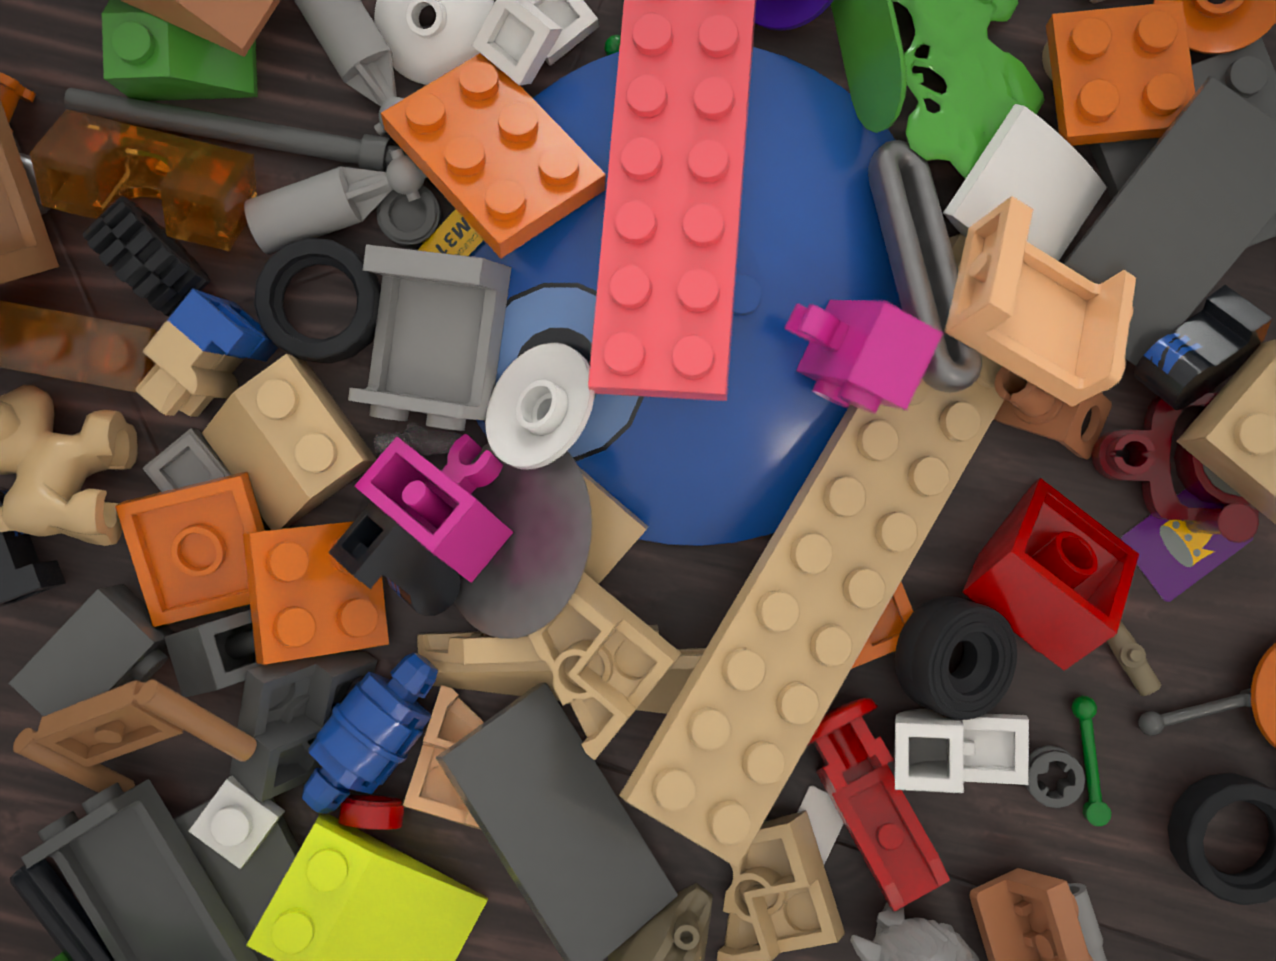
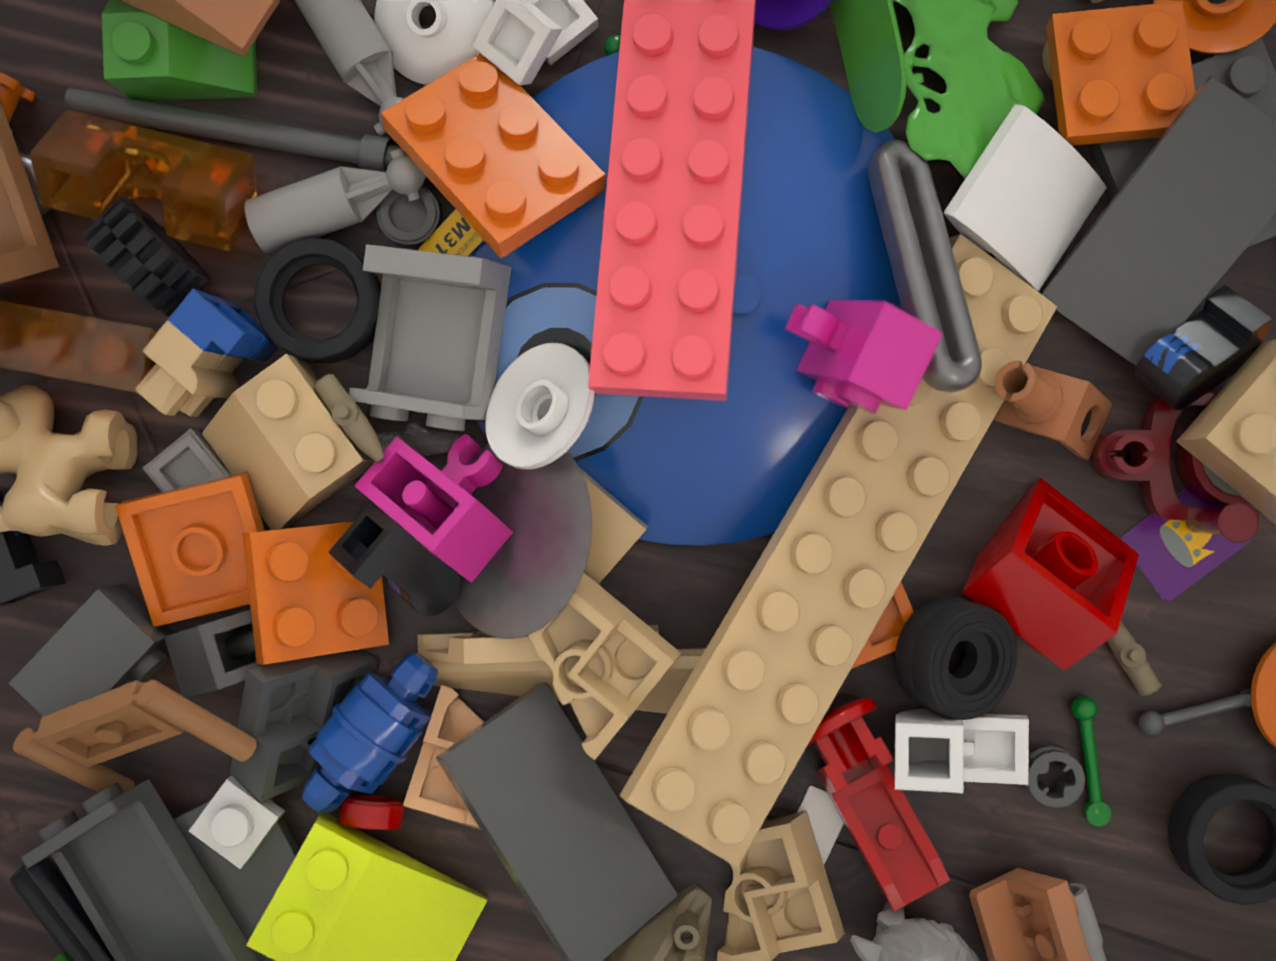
light nougat panel [945,196,1136,407] -> none
none -> dark tan helmet [313,374,385,463]

